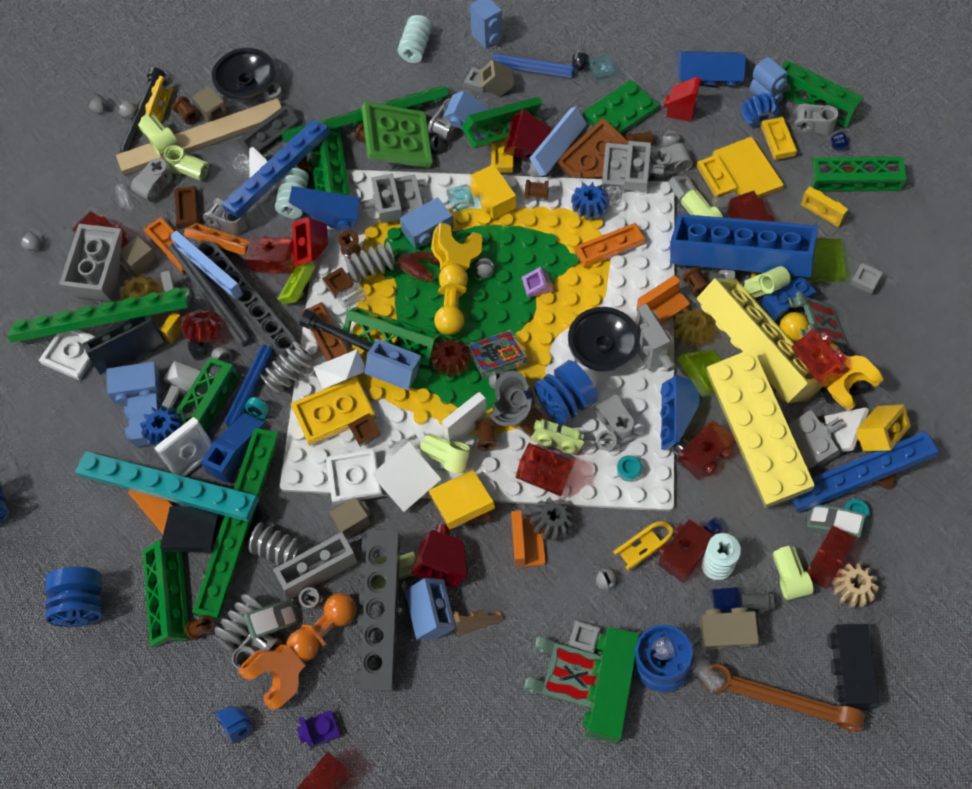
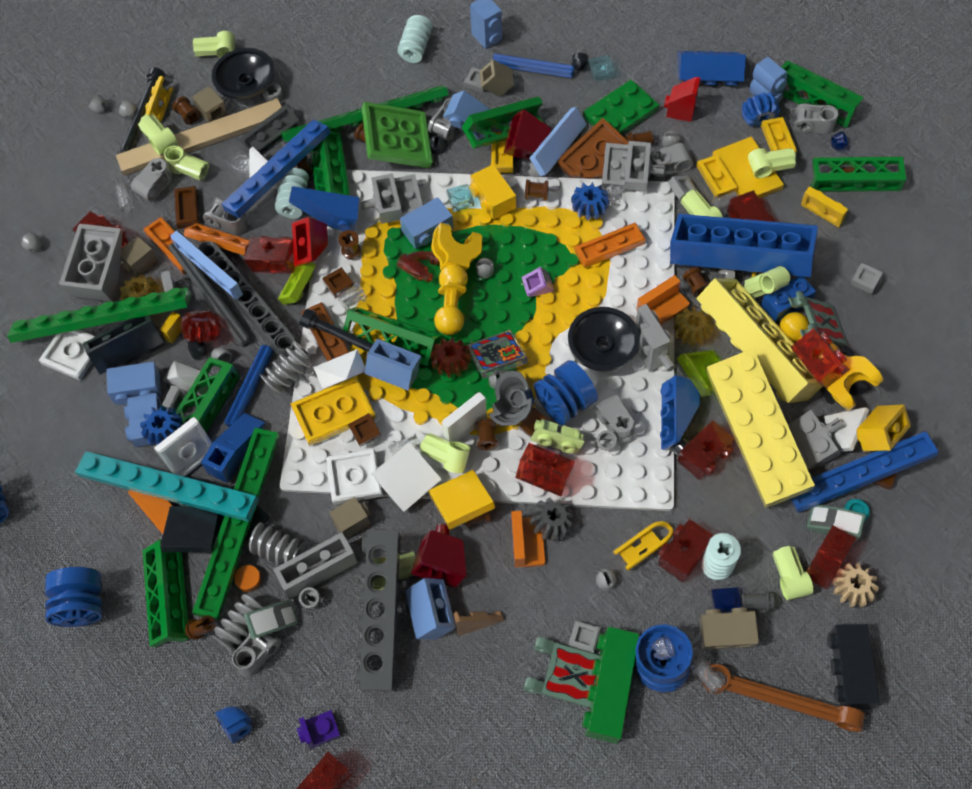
orange piece [239,593,357,710] -> none
teal tile [245,397,270,419] -> none
light grey piece [344,242,395,282] -> none
teal tile [617,455,642,482] -> none
clear blue hinge [700,517,723,538] -> none
clear neon green tile [804,238,846,282] -> none
none -> yellowish green piece [193,31,235,58]
none -> orange tile [234,565,261,592]
none -> yellowish green piece [748,148,796,178]

